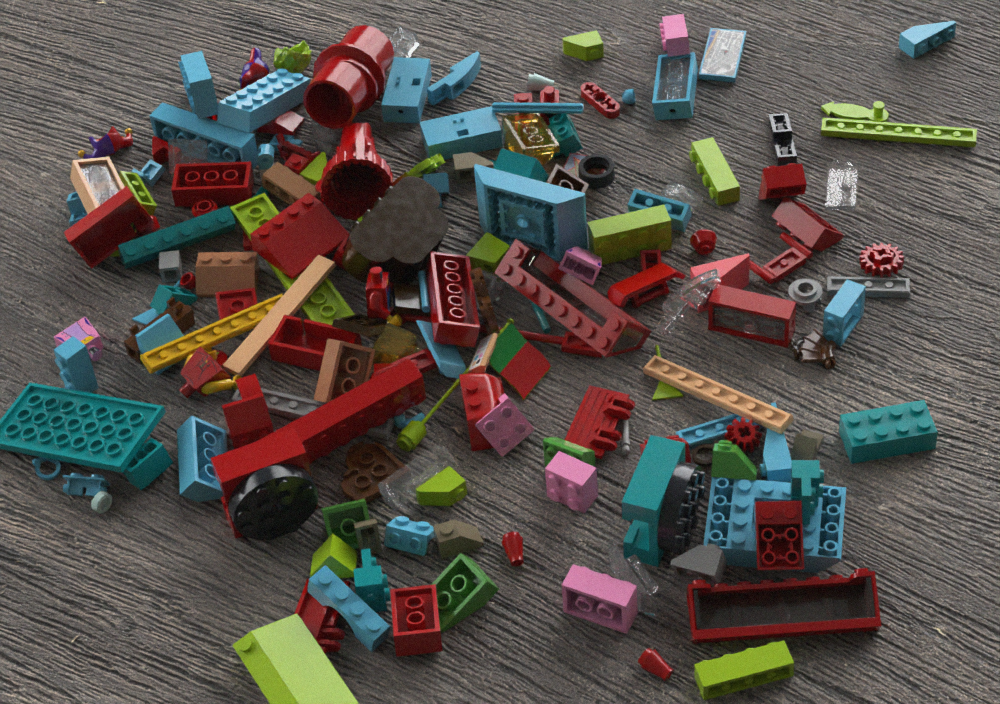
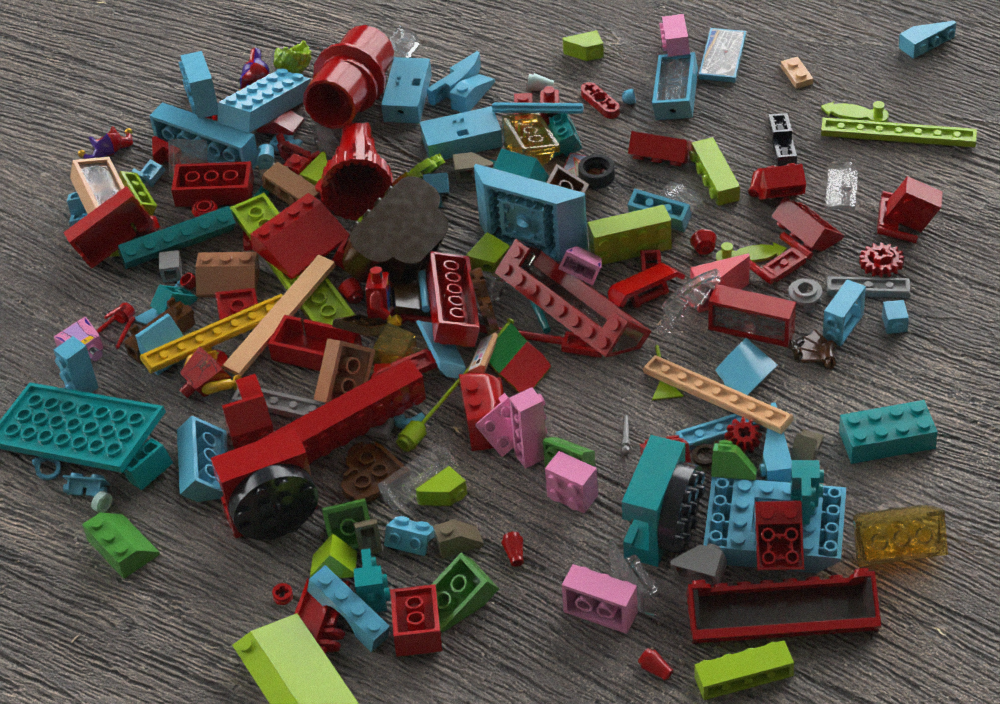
red hinge [564,385,635,459] -> none
none -> bright green slope [82,512,160,579]
none -> red plant [96,303,136,349]
none -> red bush [272,583,293,605]
none -> red hat [338,277,364,304]
none -> medium azure slope [450,74,495,113]
none -> bright pink brick [509,387,547,469]
none -> red slope [628,131,691,167]
none -> lime brick [716,242,787,263]
none -> medium azure slope [716,338,778,396]
none -> red cone [748,168,763,197]
none -> light nougat plate [781,57,813,89]
none -> clear yellow windscreen [853,505,948,567]
none -> red plate [877,191,918,243]
none -> medium azure brick [882,300,909,334]
none -> red brick [886,176,943,232]

